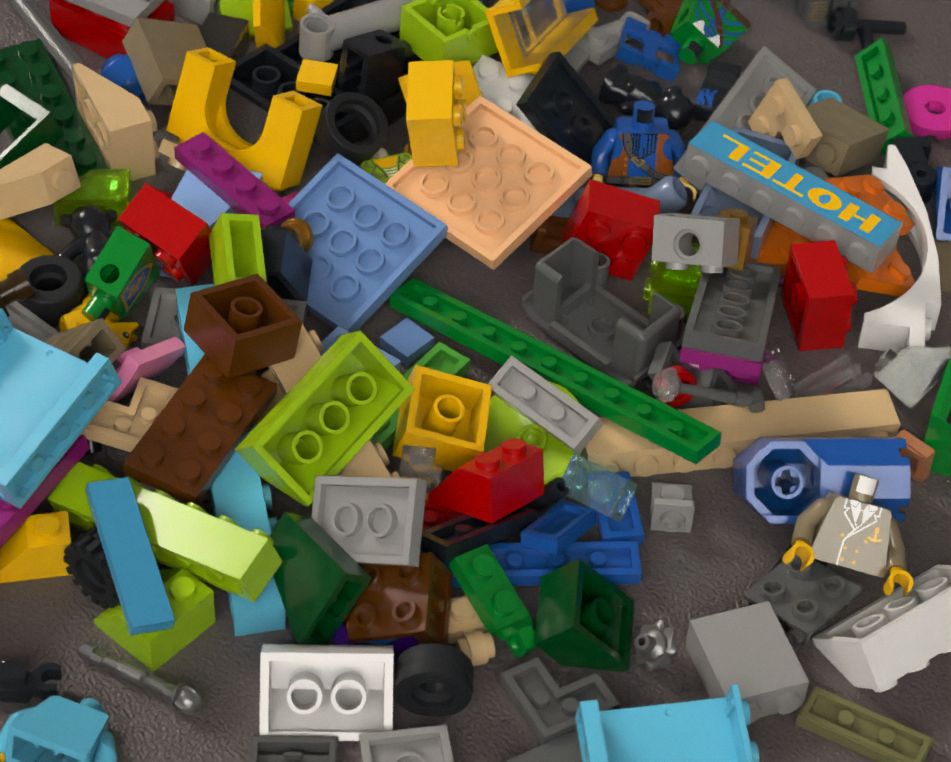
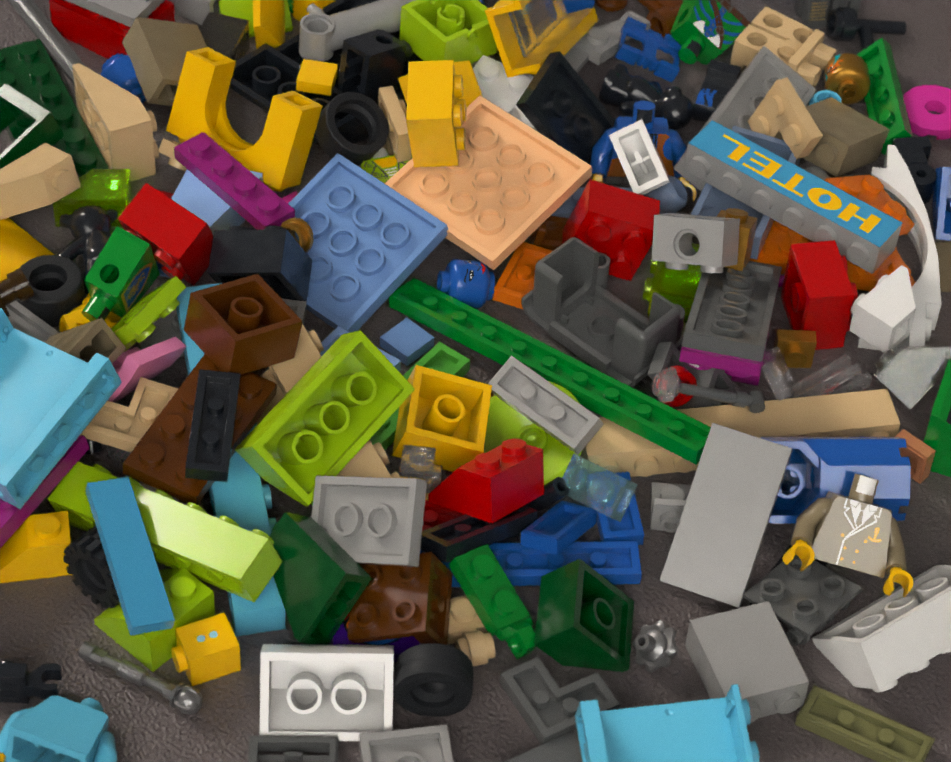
lime brick [209,213,267,286] -> none
none -> lime plate [111,276,186,352]
none -> yellow brick [171,613,241,687]
none -> black plate [185,369,241,482]
none -> tan plate [378,86,412,163]
none -> blue head [436,259,495,309]
none -> orange plate [493,242,552,309]
none -> white slope [609,120,670,195]
none -> light grey tile [659,423,793,608]
none -> tan hips [730,6,837,87]
none -> pearl gold plate [772,329,817,368]
none -> pearl gold head [823,53,870,105]
none -> white slope [849,265,916,355]

